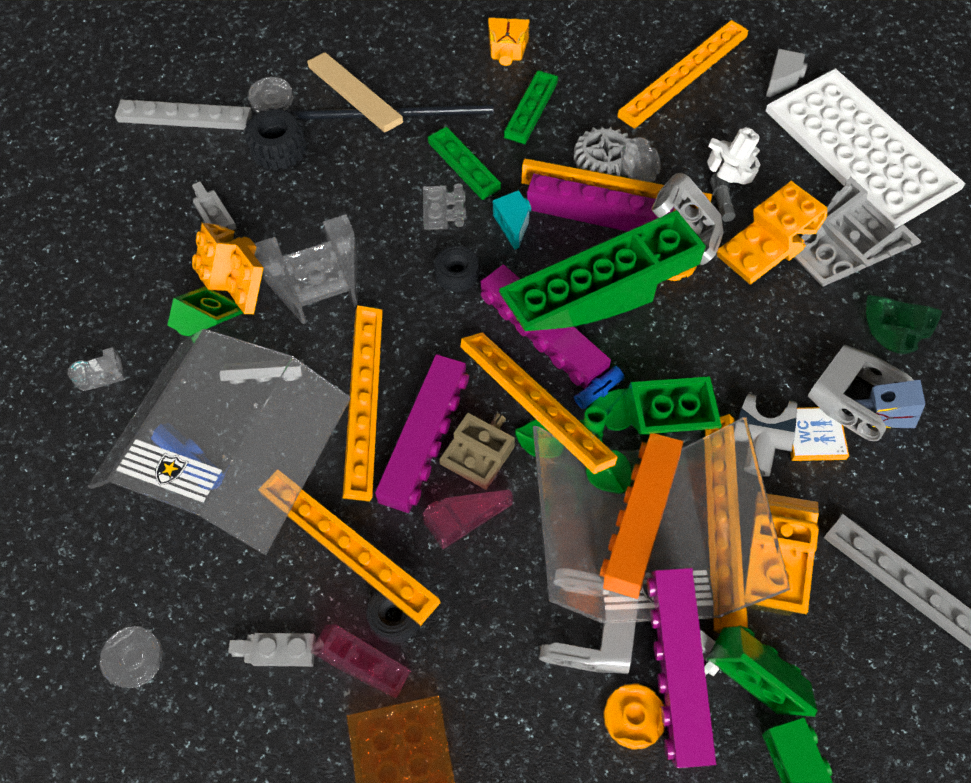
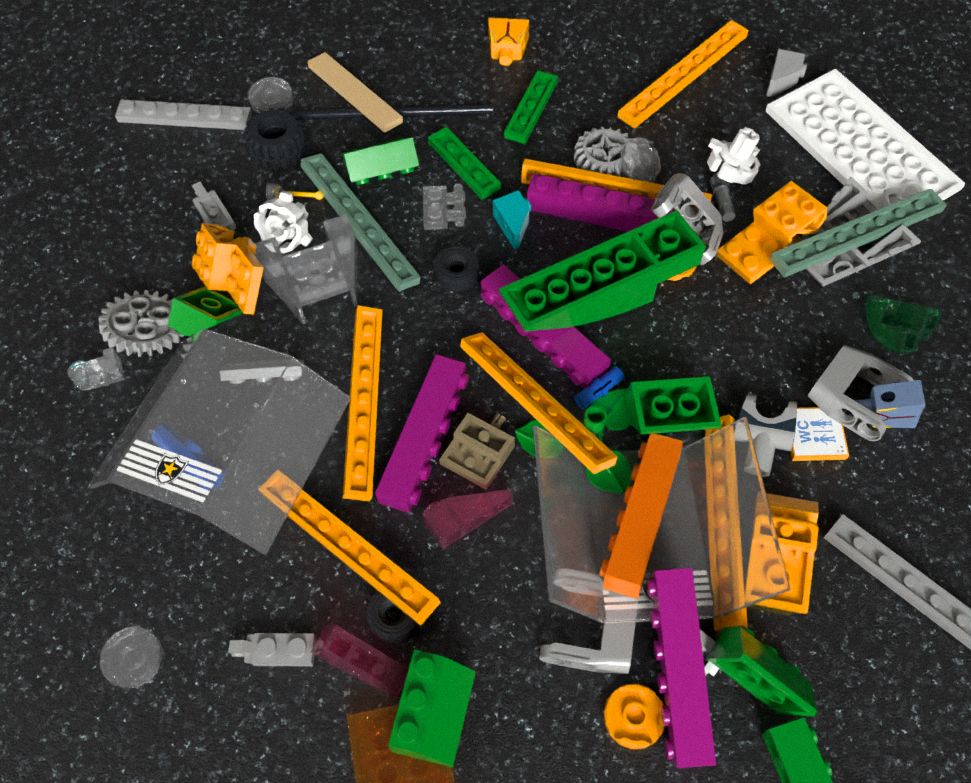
none -> light grey gear [99,290,184,357]
none -> white piece [254,191,313,253]
none -> hinge [266,183,324,200]
none -> sand green plate [301,153,421,292]
none -> slope [341,137,419,185]
none -> green slope [388,649,476,767]
none -> sand green plate [770,188,947,278]

